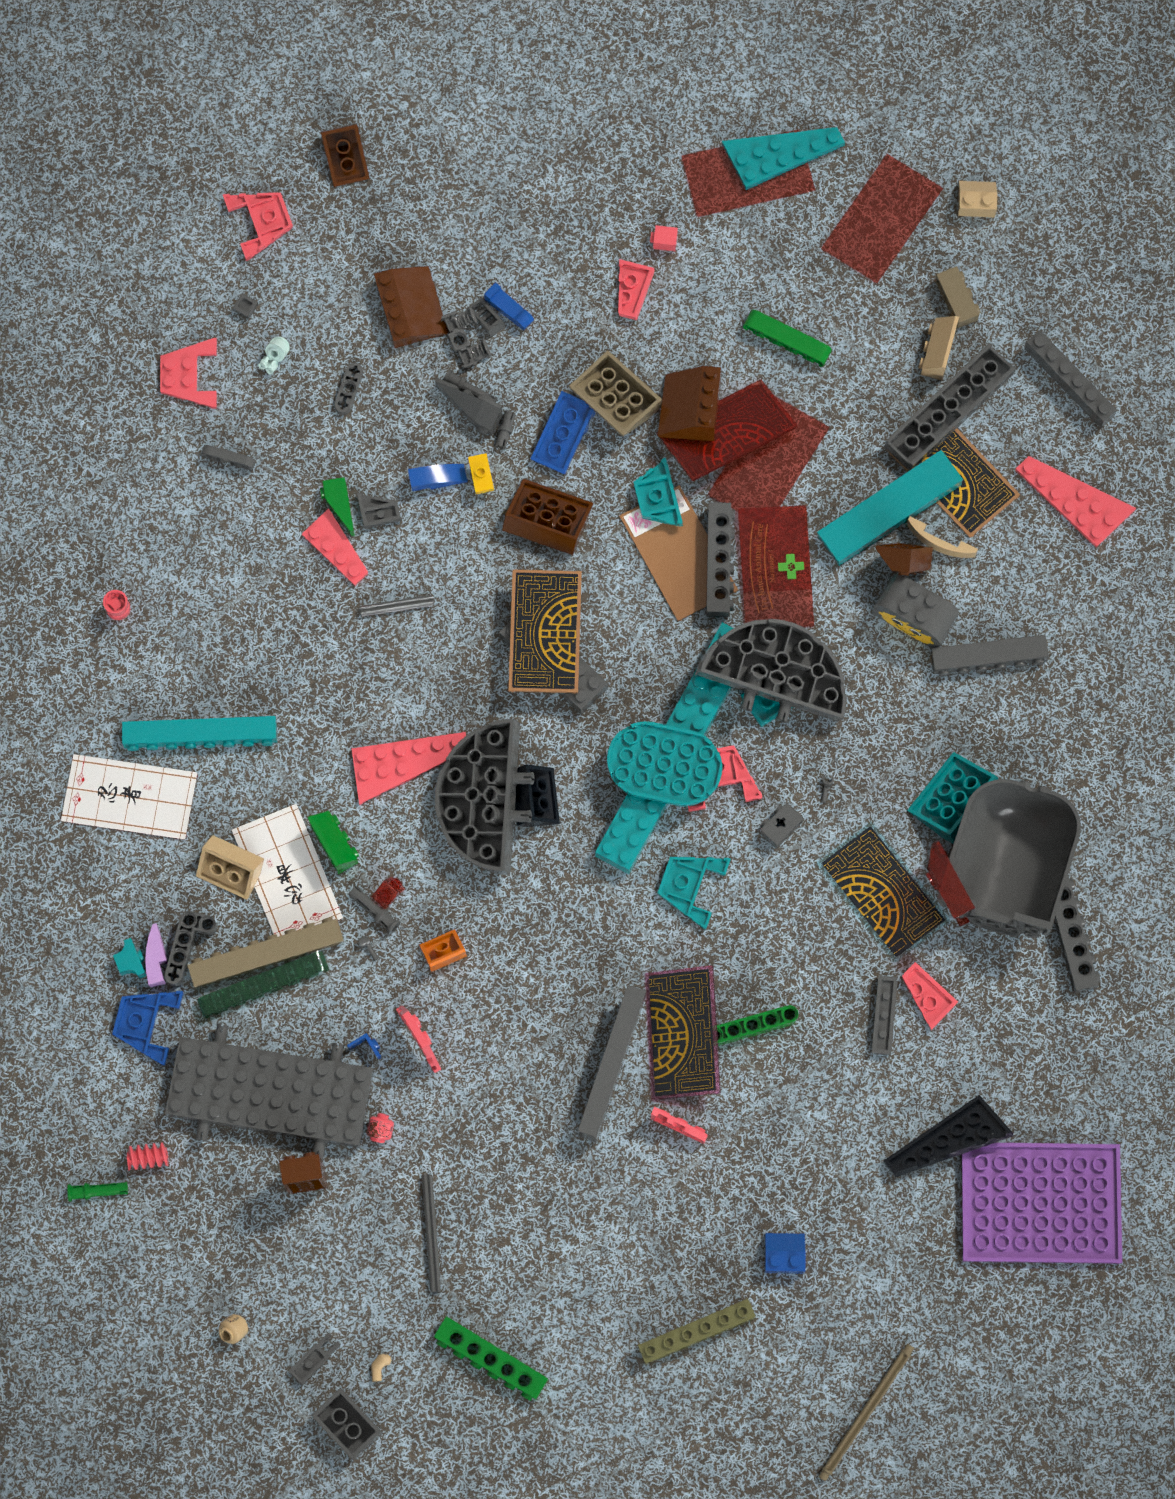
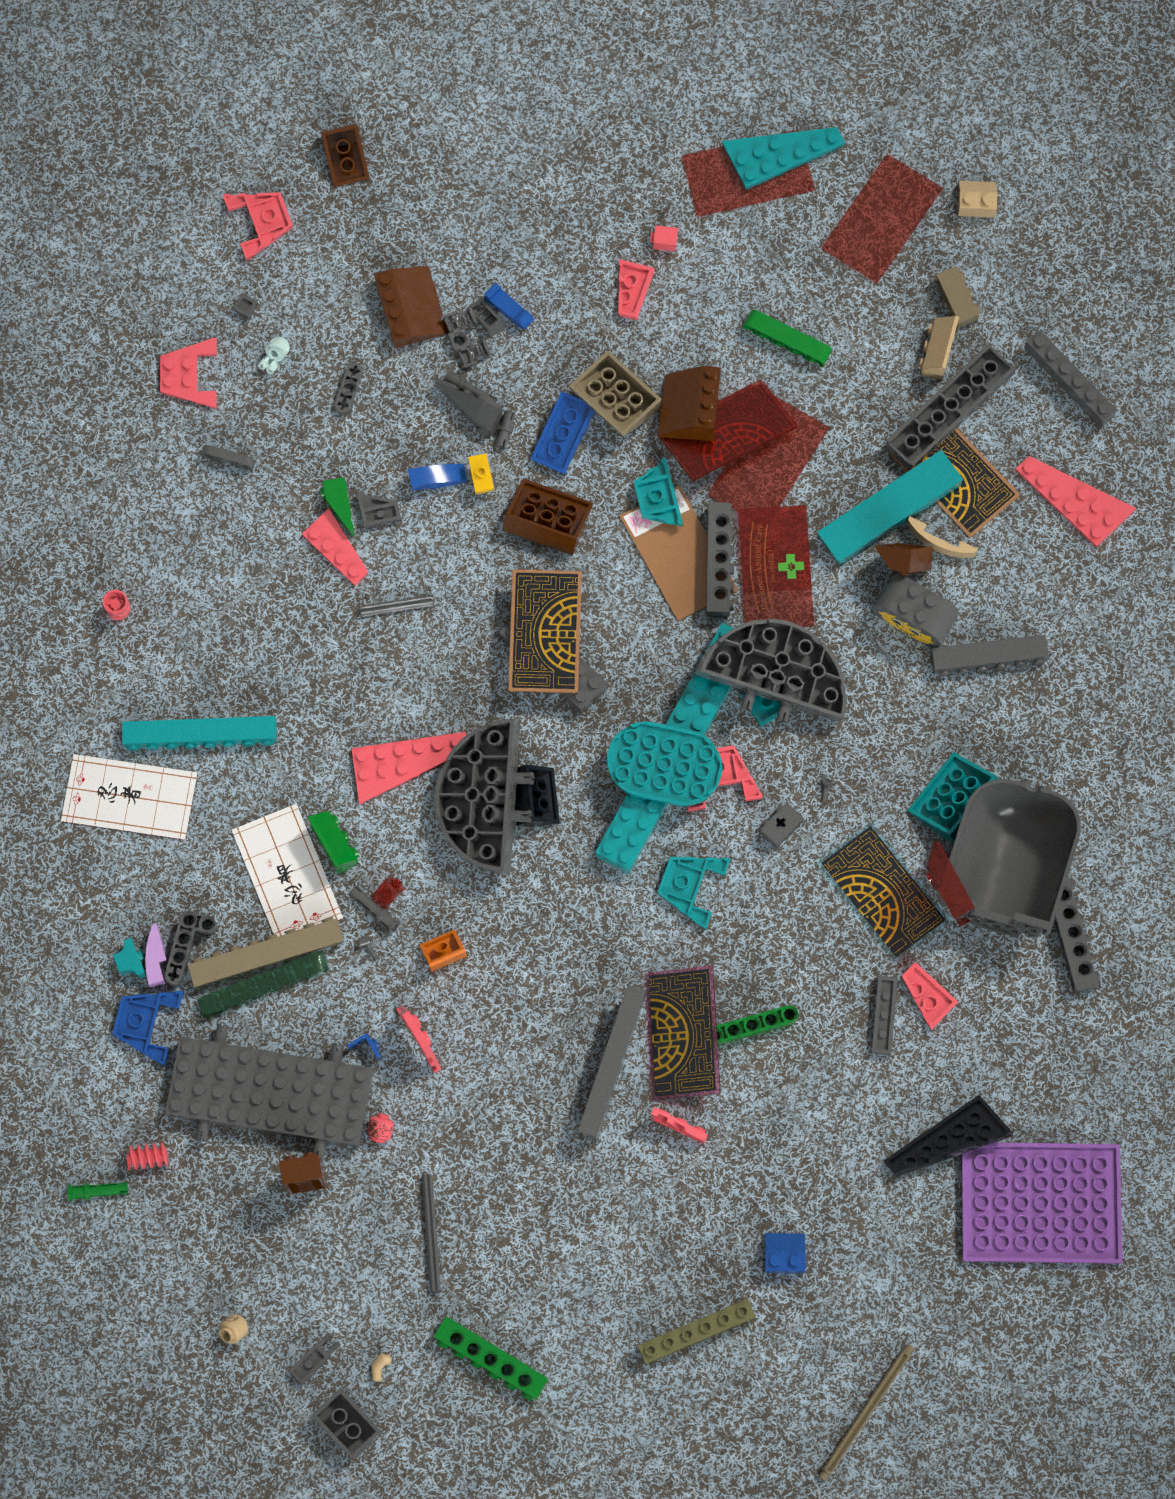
tan slope [196,835,264,900] -> none

